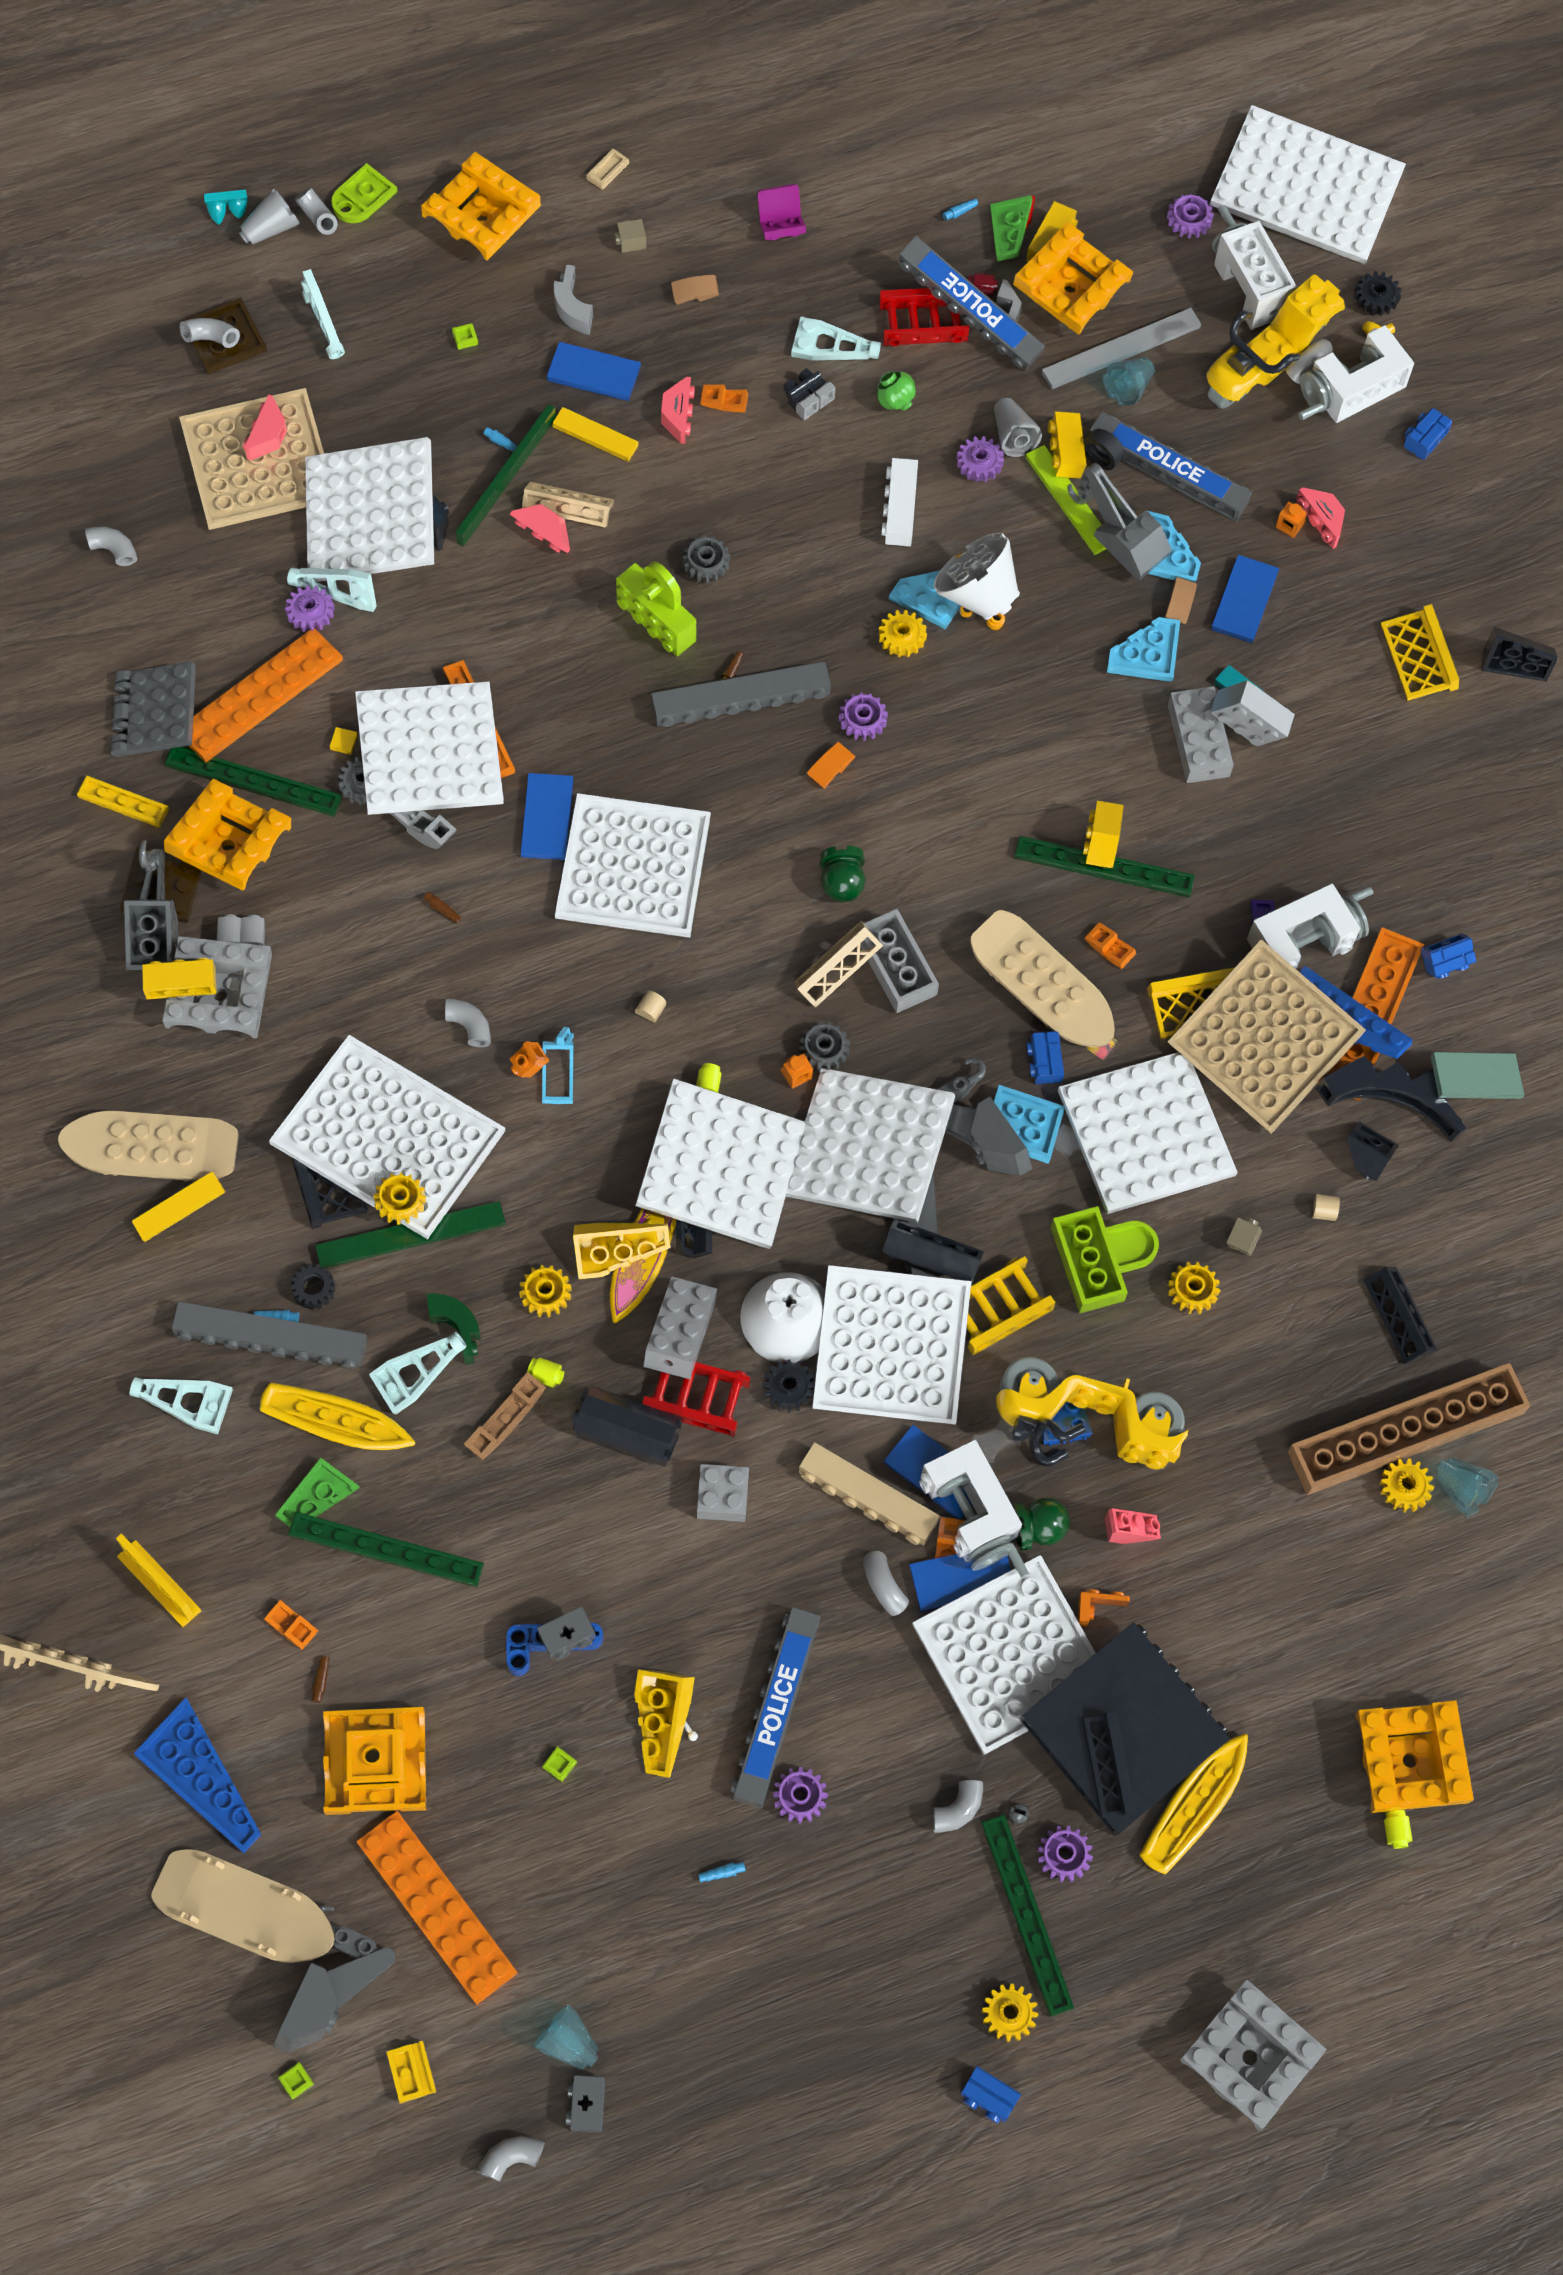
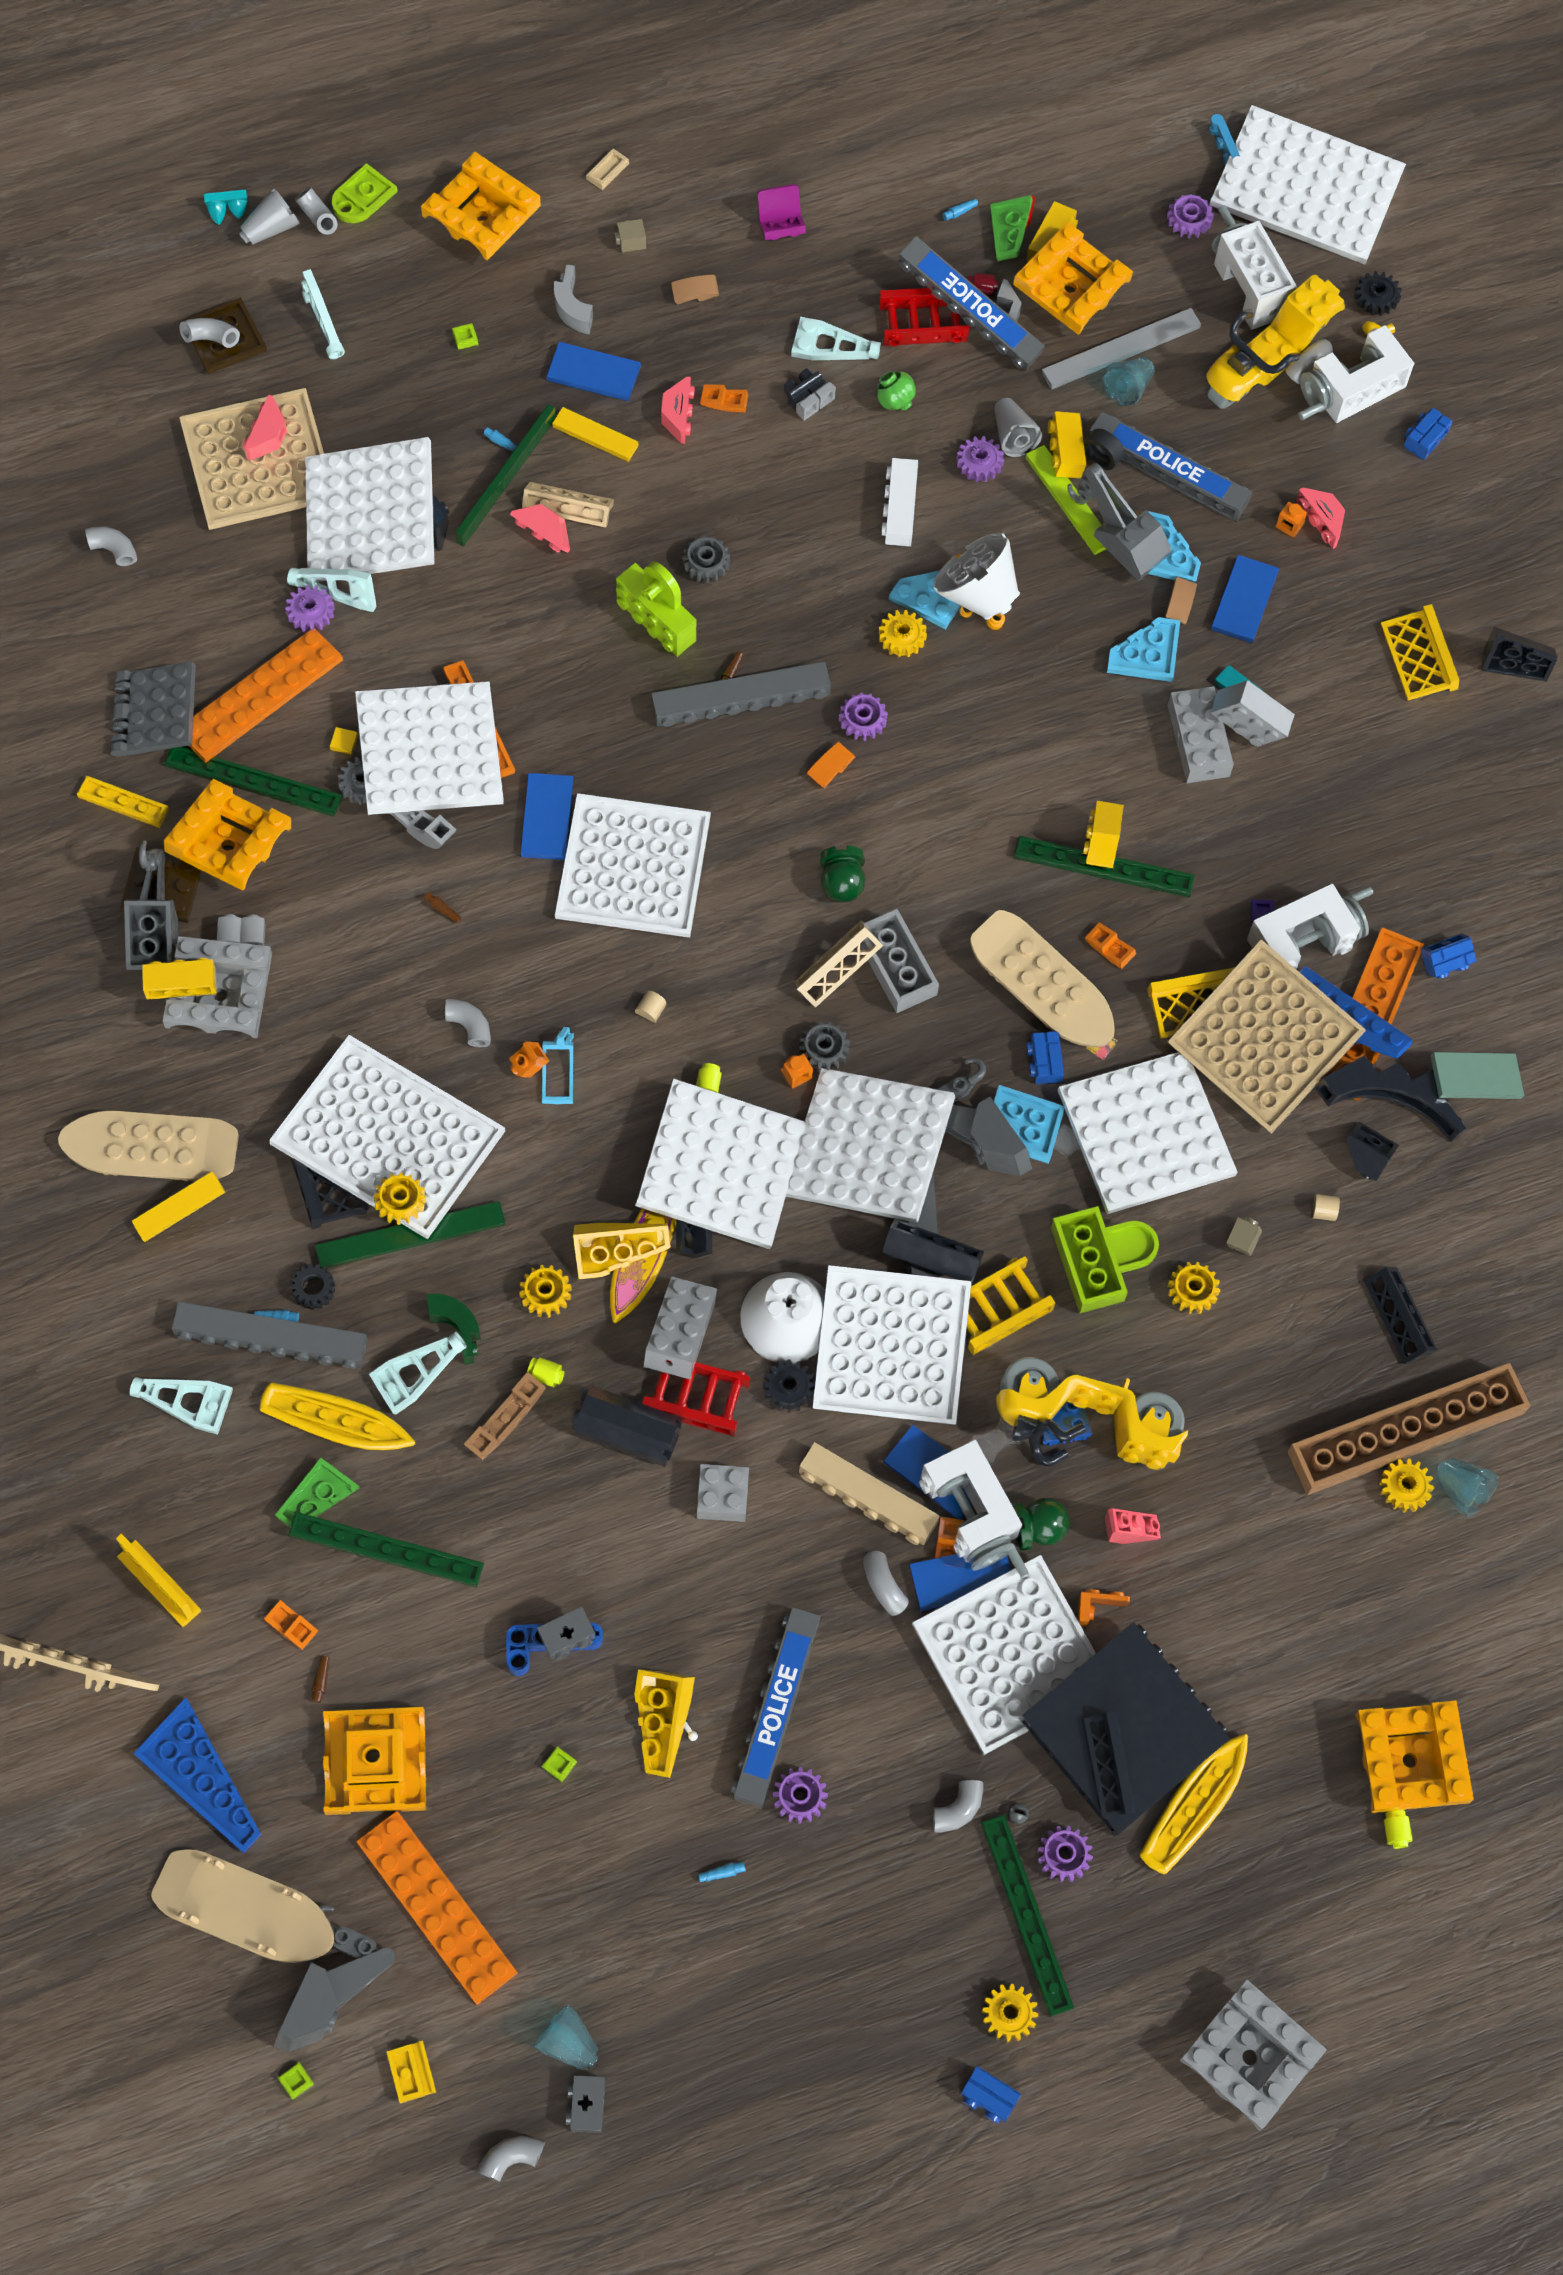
none -> dark azure plate [1209,114,1240,166]

